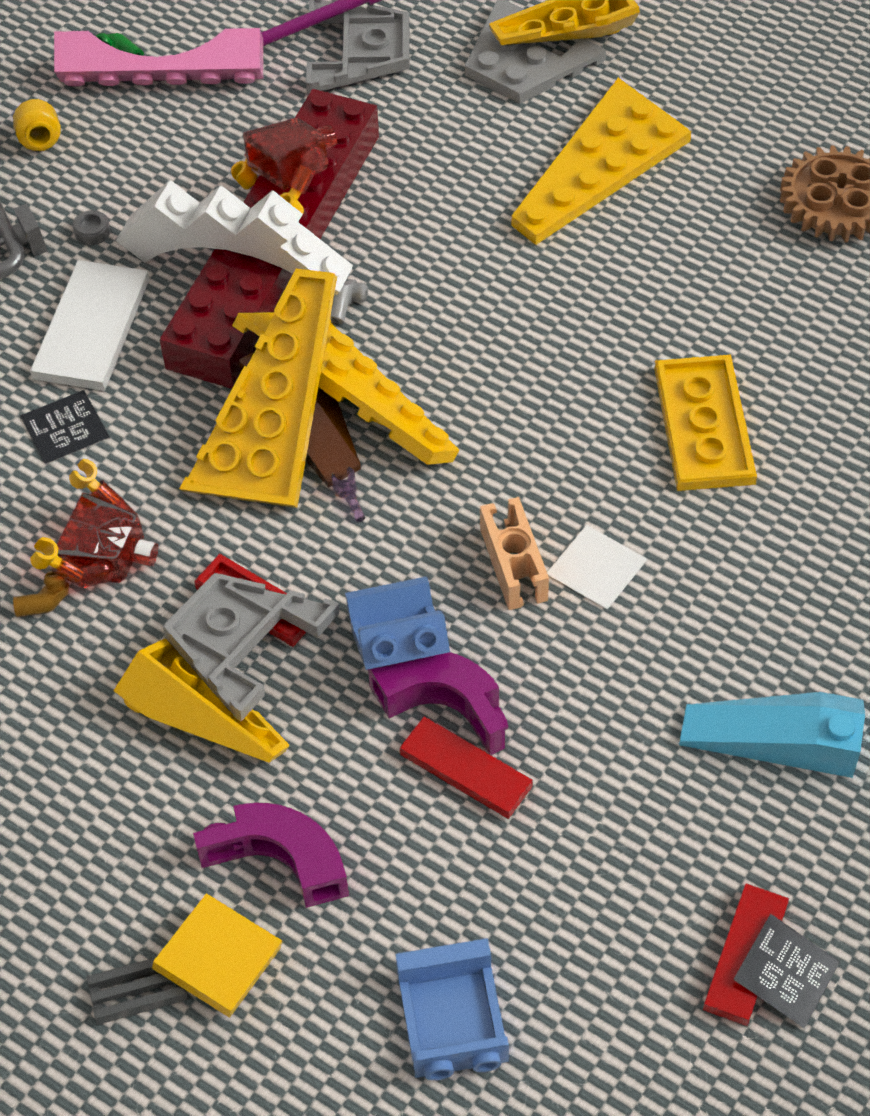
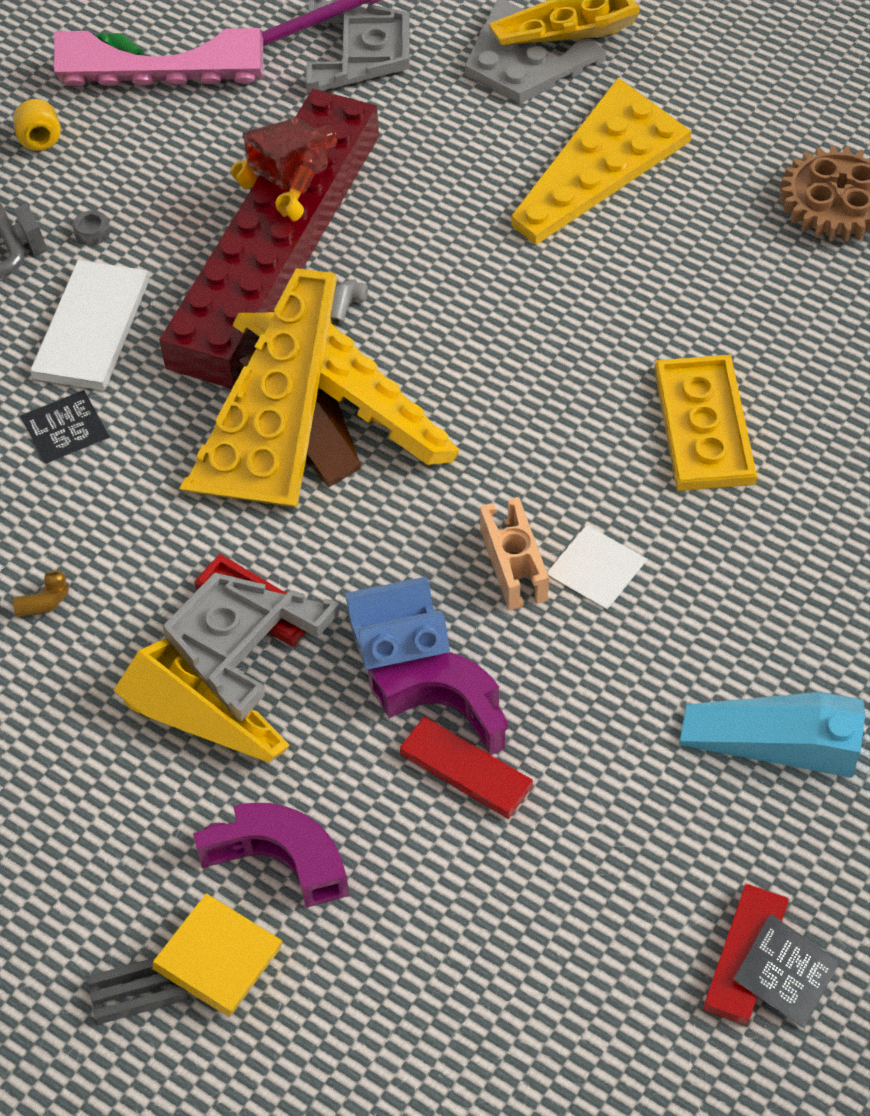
clear red torso [30,459,159,588] -> none
white arch [115,180,353,296] -> none
clear purple hand [331,467,365,522] -> none
medium blue panel [395,938,509,1080] -> none

